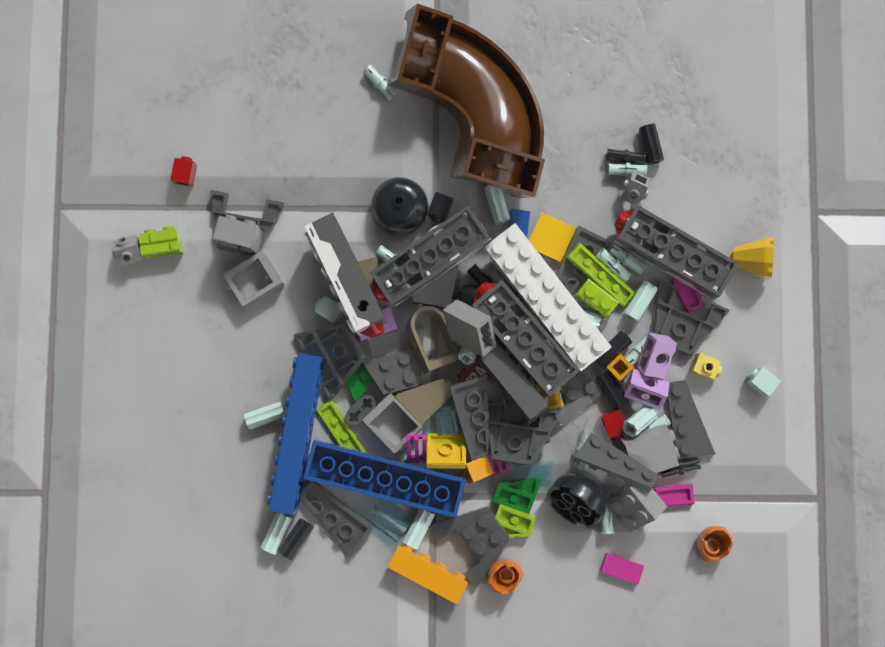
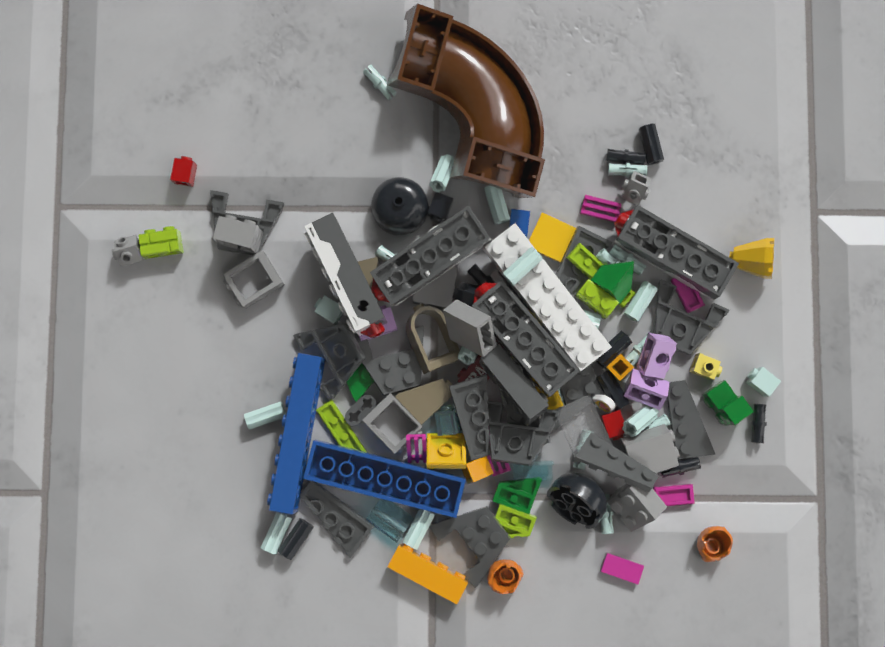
none -> light aqua axle [429,154,454,193]
none -> light aqua axle [502,247,543,286]
none -> dark pink tile [580,195,622,223]
none -> green slope [590,261,634,304]
none -> tile [592,395,615,413]
none -> green brick [702,380,754,425]
none -> black pin [751,404,767,443]

